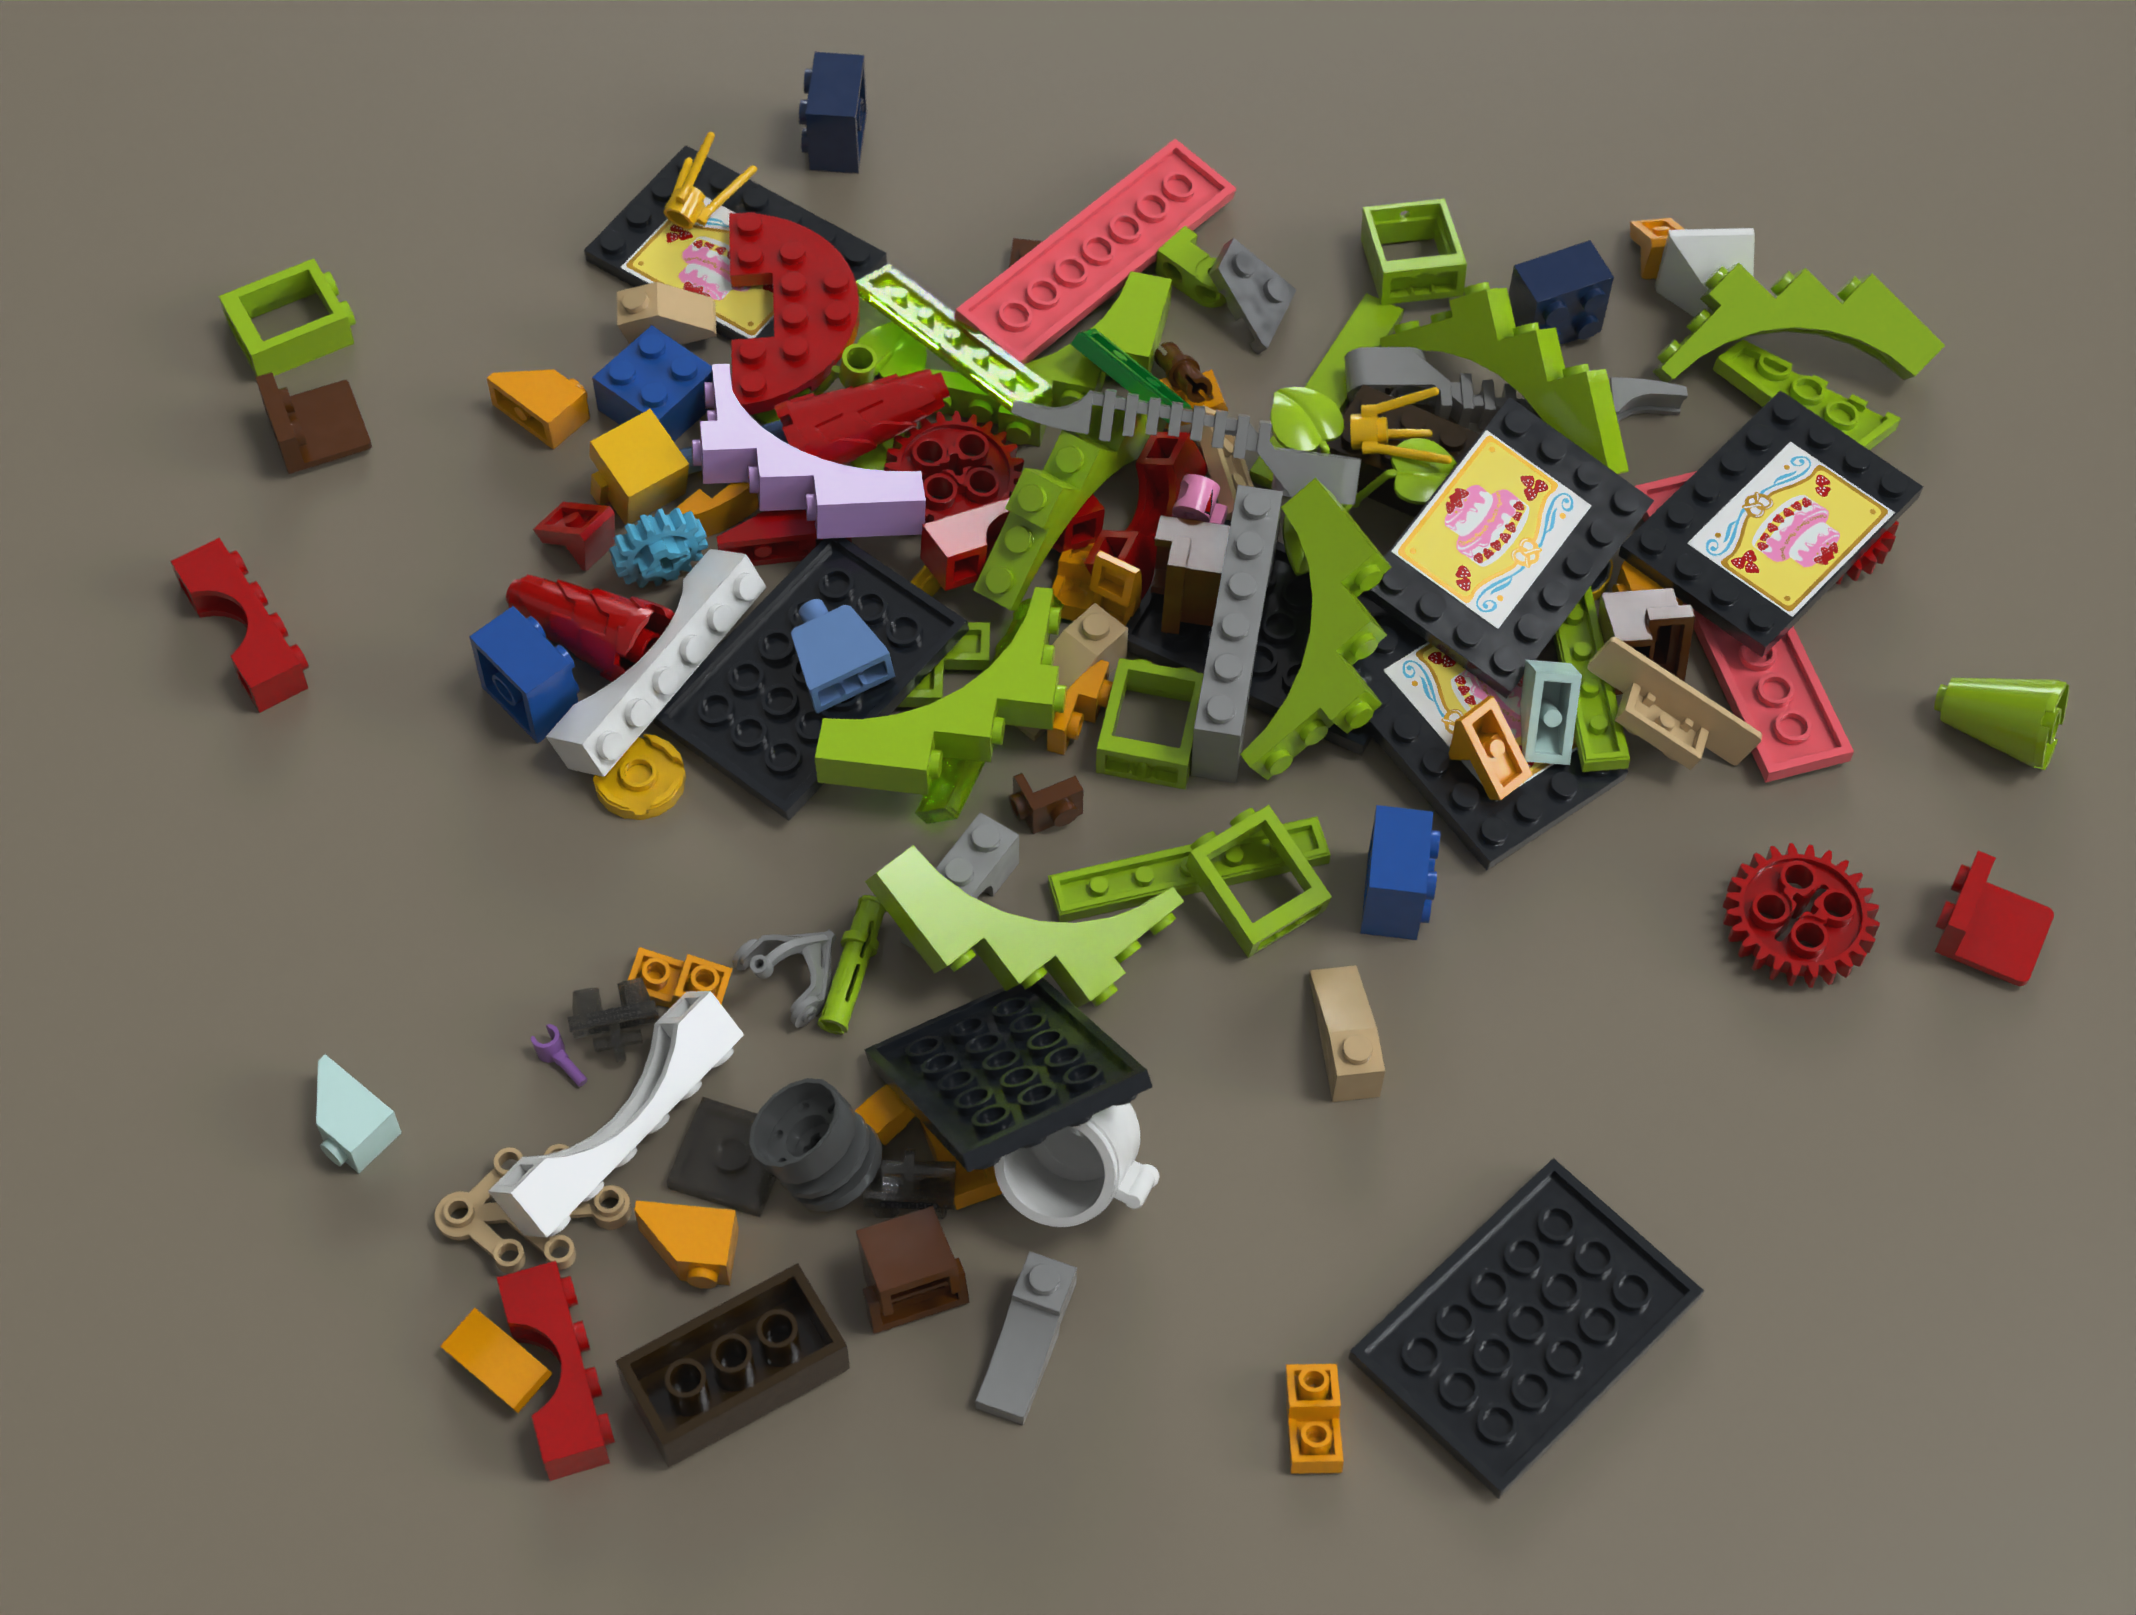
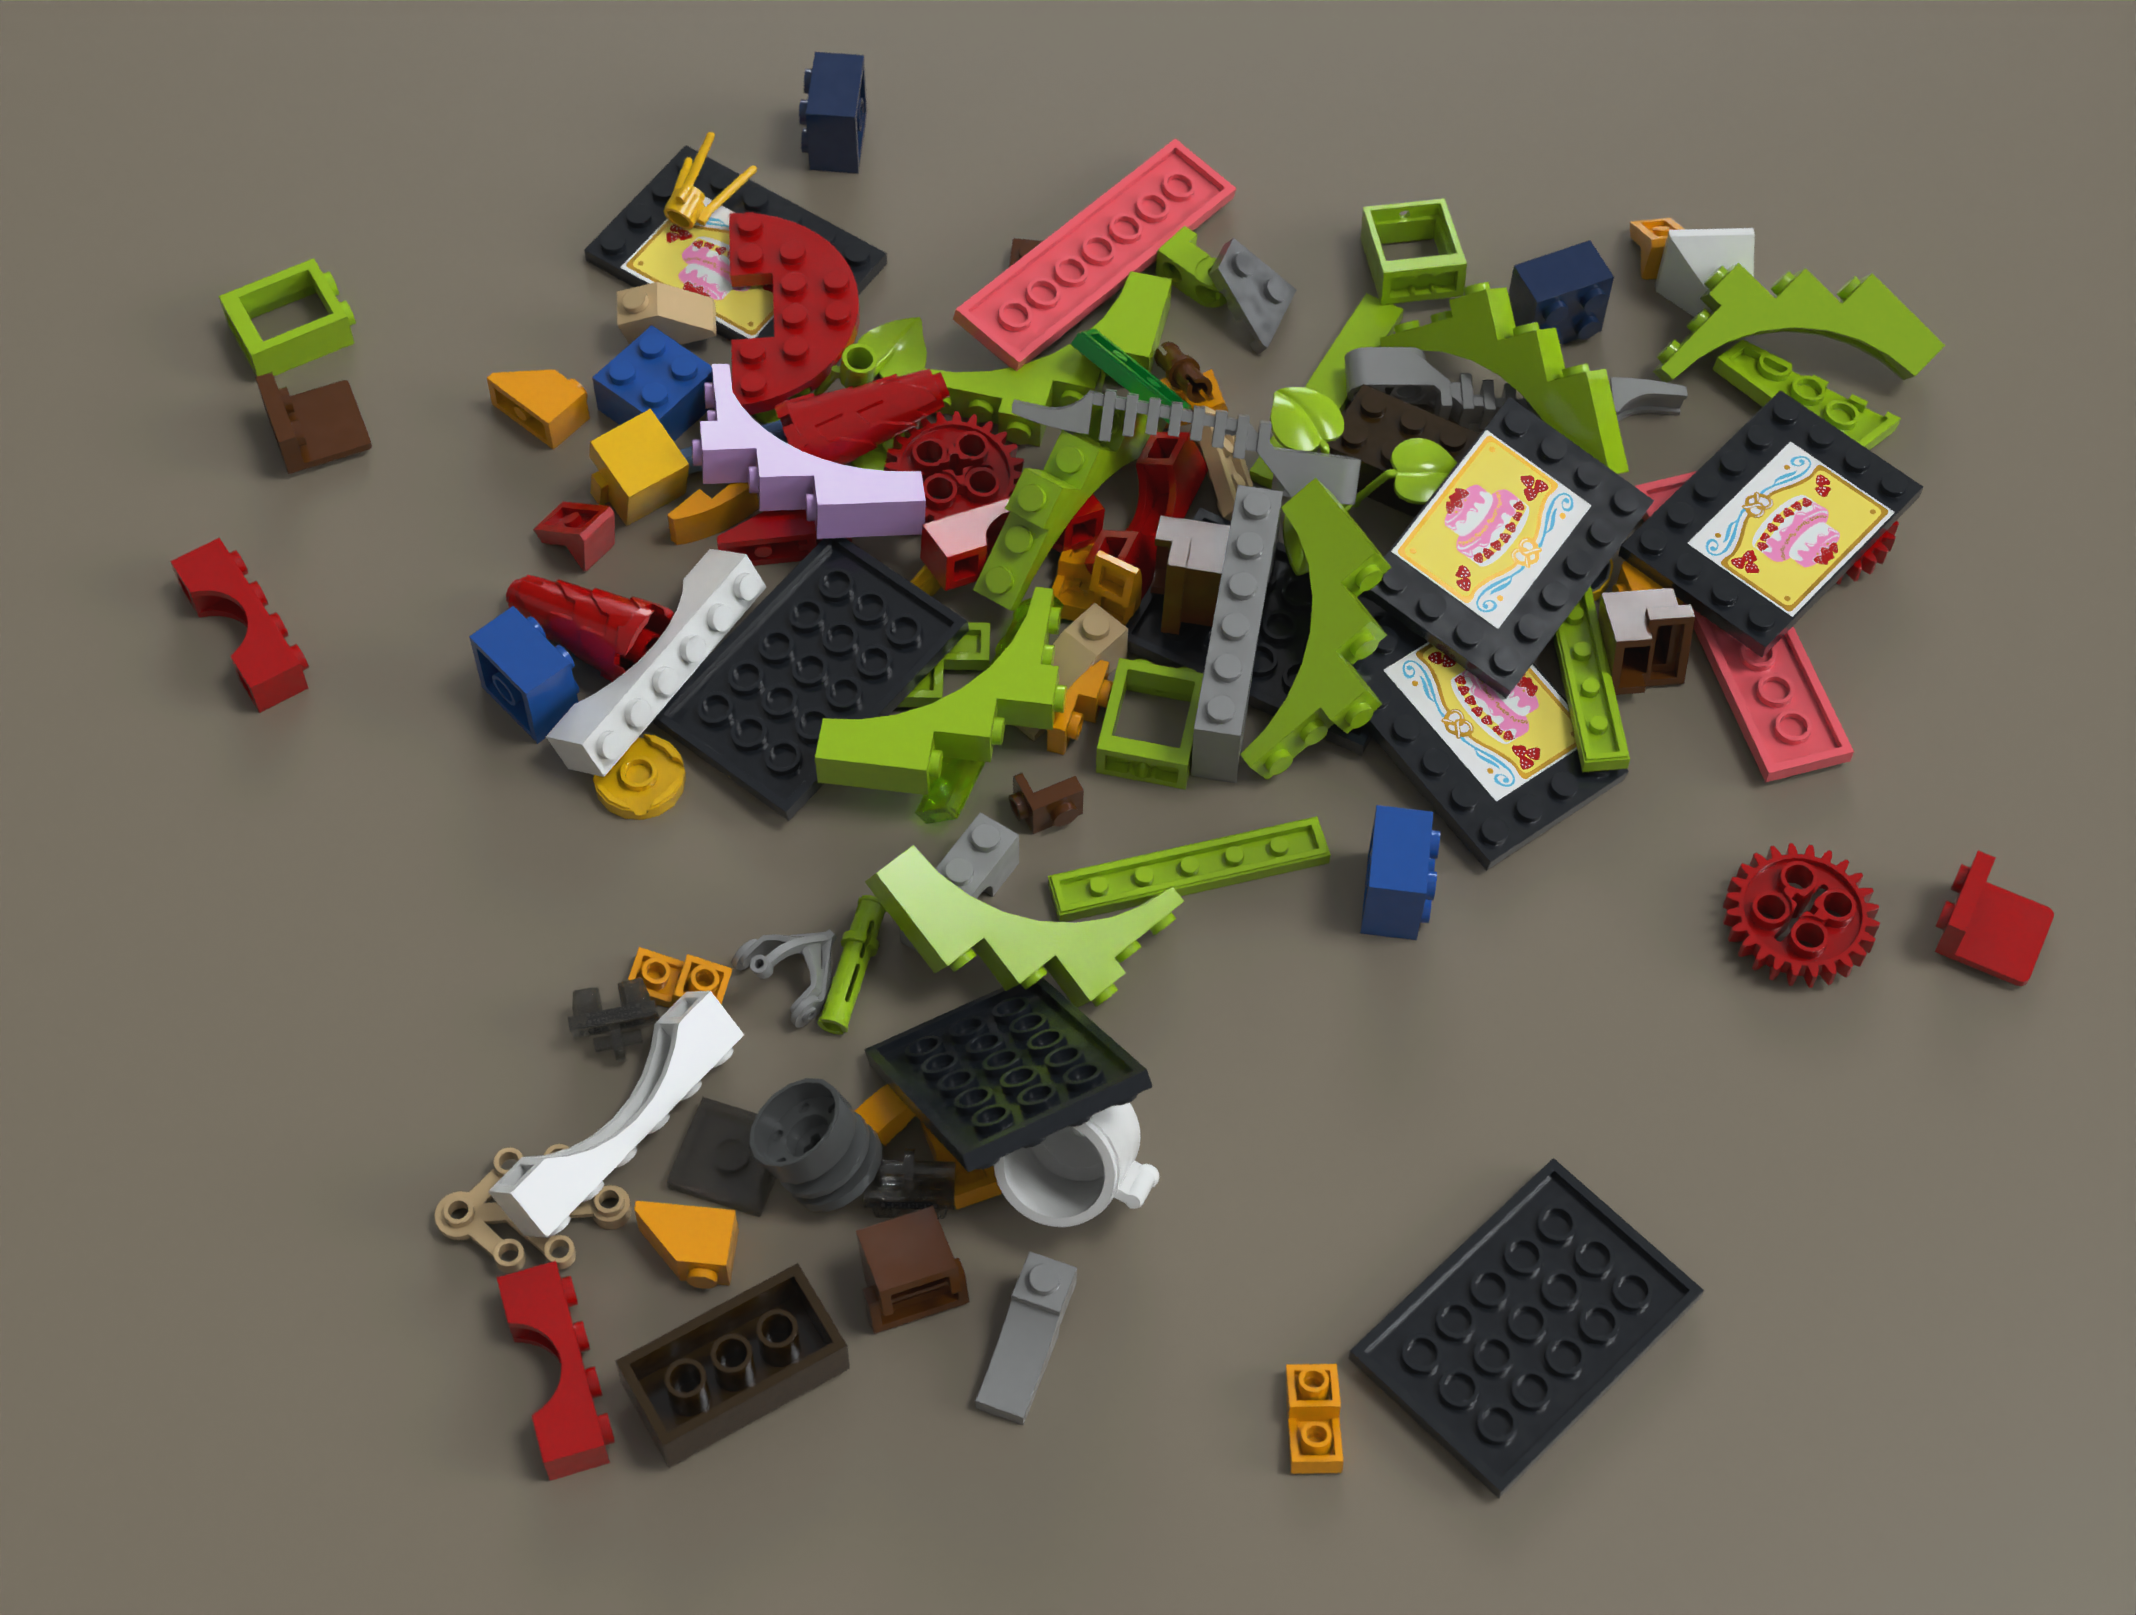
light aqua slope [316,1054,402,1173] -> none
light orange slope [440,1308,553,1413] -> none
medium lavender hand [531,1024,588,1087] -> none
medium azure gear [609,508,708,588] -> none
medium blue torso [791,599,895,713] -> none
clear neon green plate [856,264,1053,419] -> none
bright pink leg [1172,474,1228,524] -> none
lime window [1186,805,1332,958] -> none
tan slope [1309,965,1385,1102] -> none
yellow plant [1350,387,1452,464] -> none
light orange slope [1449,696,1533,800] -> none
light aqua slope [1520,660,1582,765] -> none
tan bracket [1587,637,1762,770] -> none
lime cone [1934,677,2069,770] -> none

